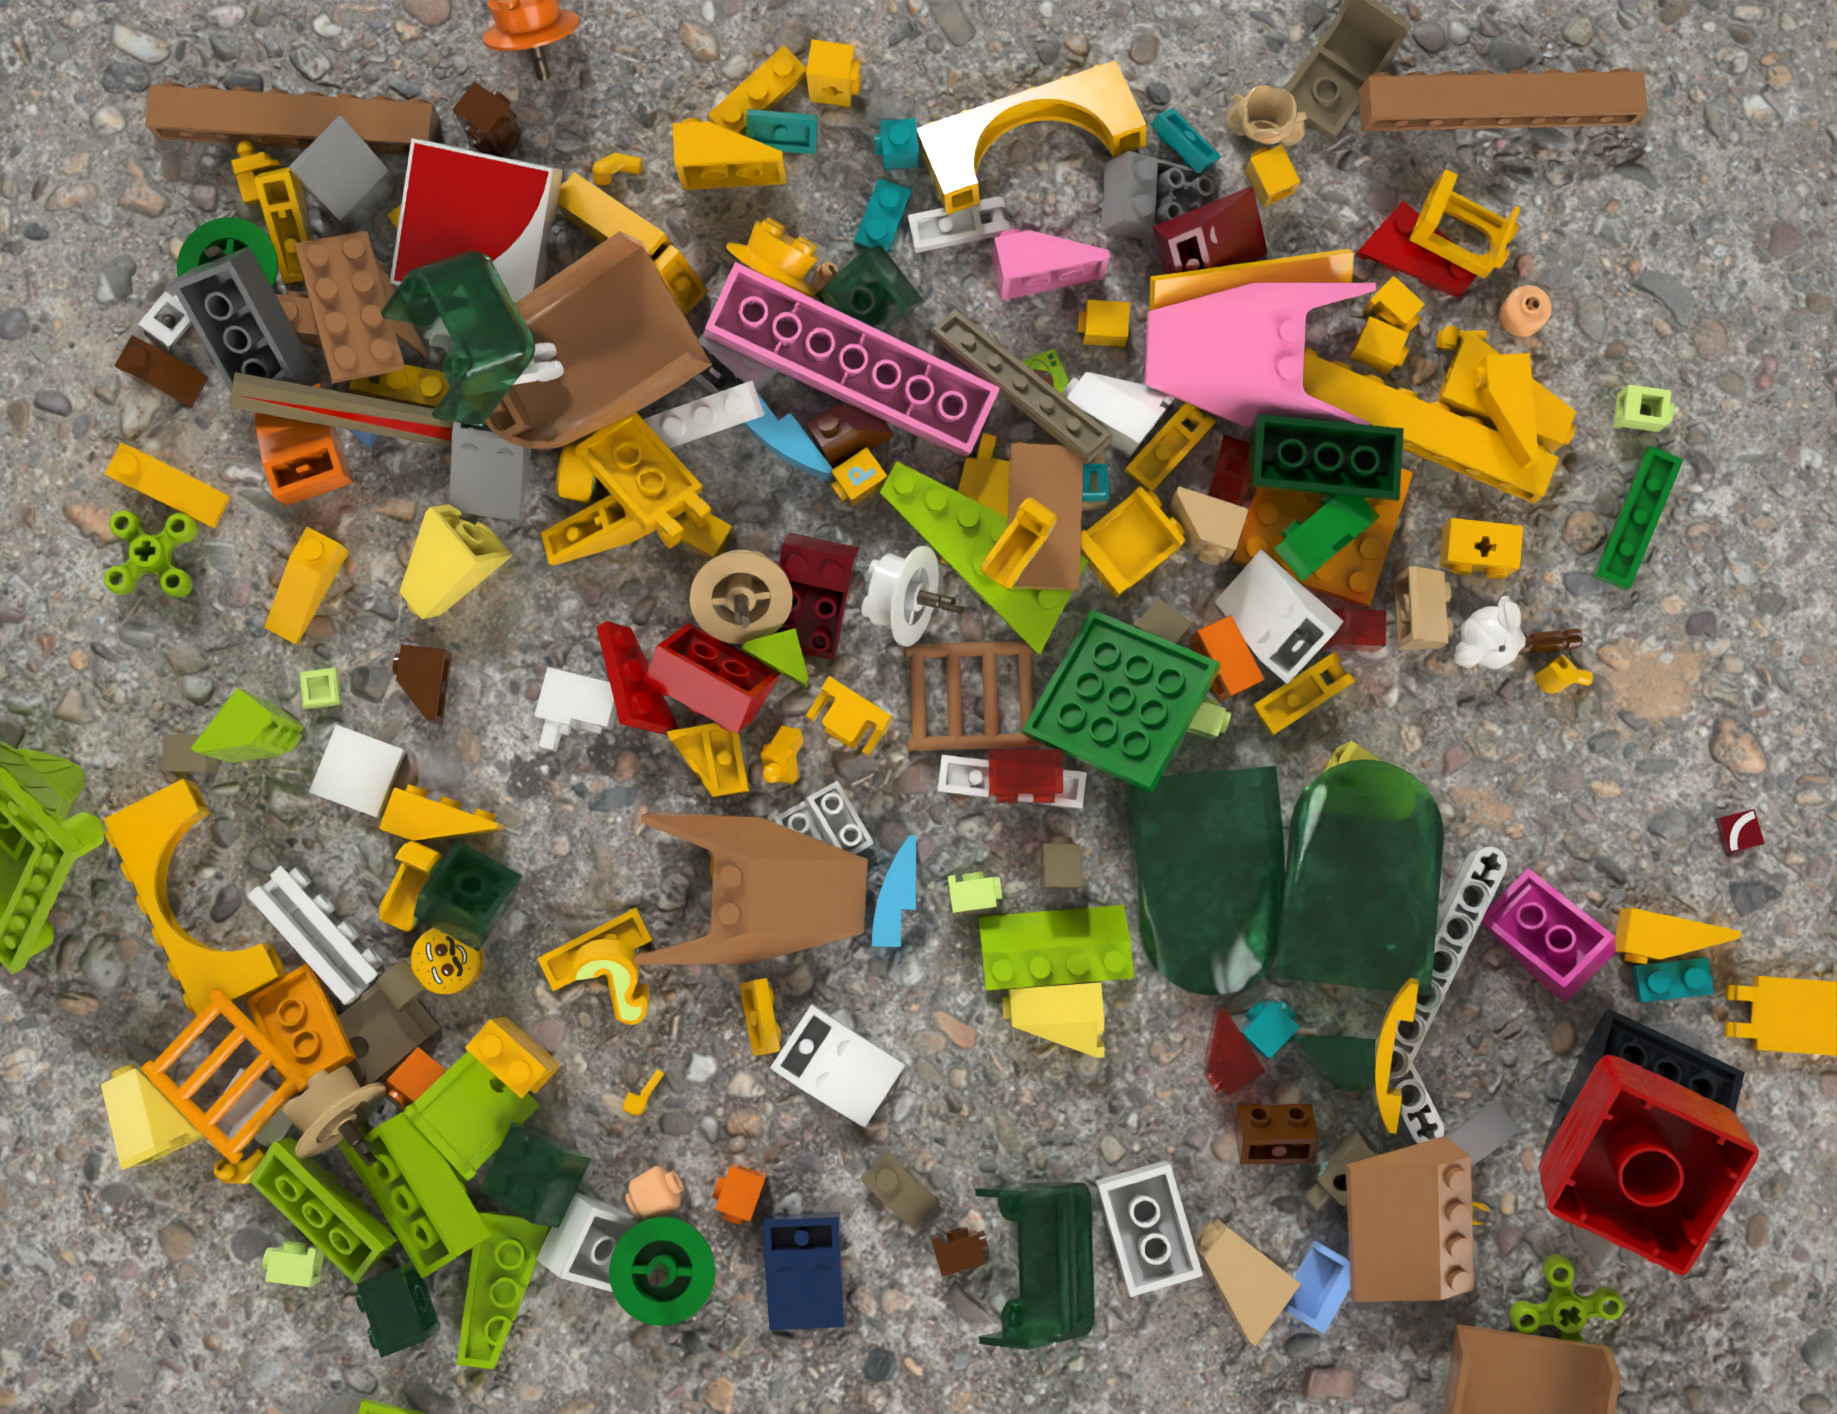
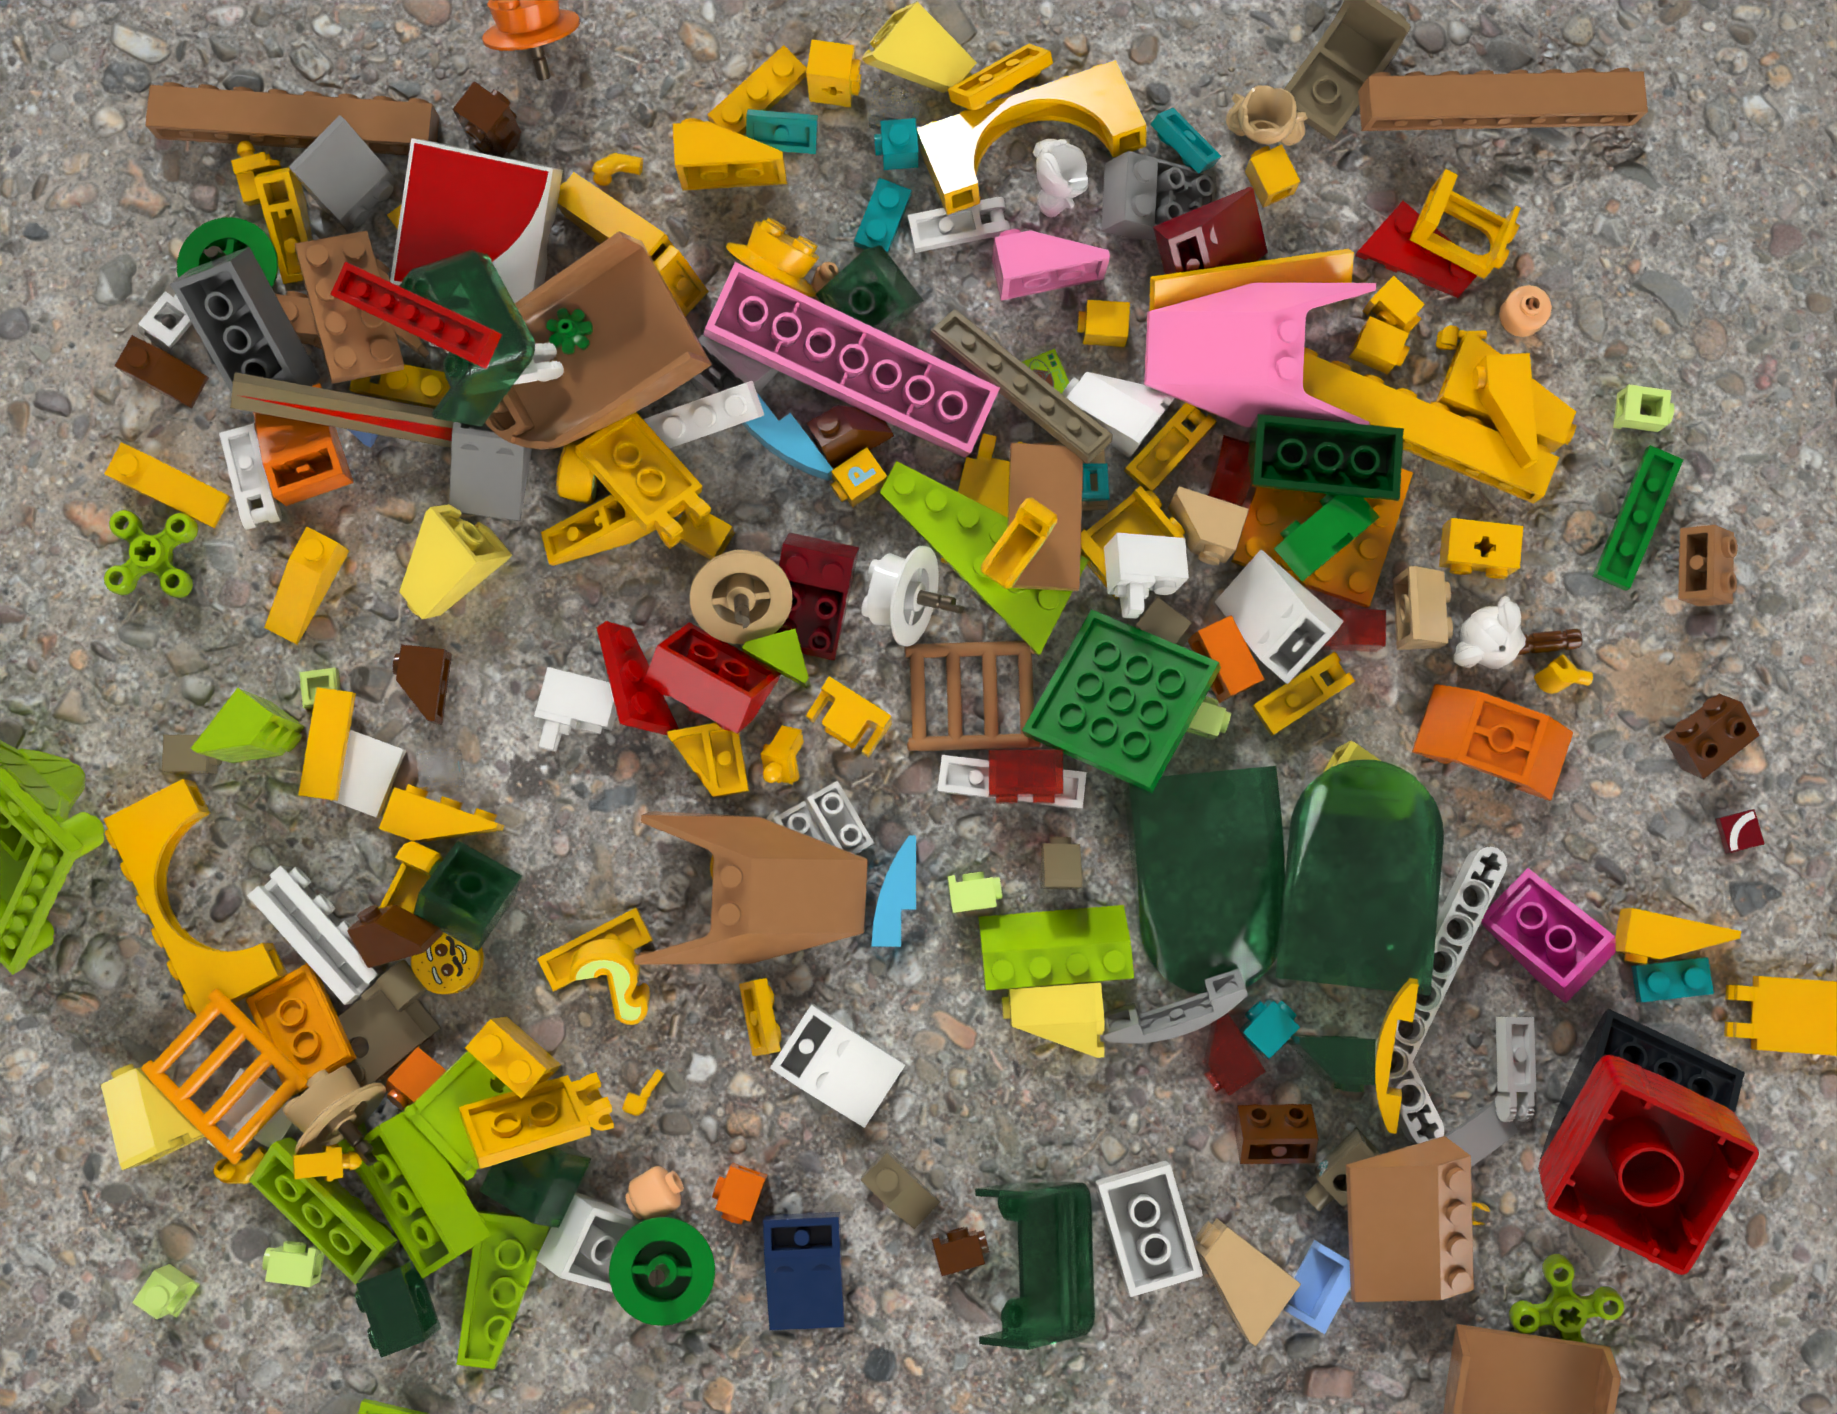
none -> yellowish green brick [132,1264,200,1319]
none -> white plate [219,423,282,530]
none -> yellow piece [293,1144,362,1182]
none -> yellow tile [298,687,356,801]
none -> red plate [330,262,502,369]
none -> reddish brown slope [347,904,443,968]
none -> yellow tile [459,1072,614,1169]
none -> green plant [546,308,593,354]
none -> light yellow slope [862,1,977,93]
none -> yellow plate [948,43,1053,110]
none -> white hair [1032,138,1088,217]
none -> light grey slope [1103,968,1248,1044]
none -> white hinge [1104,533,1189,618]
none -> orange slope [1412,684,1573,801]
none -> white hinge [1495,1017,1537,1122]
none -> reddish brown brick [1664,693,1760,780]
none -> medium nougat brick [1678,525,1738,606]

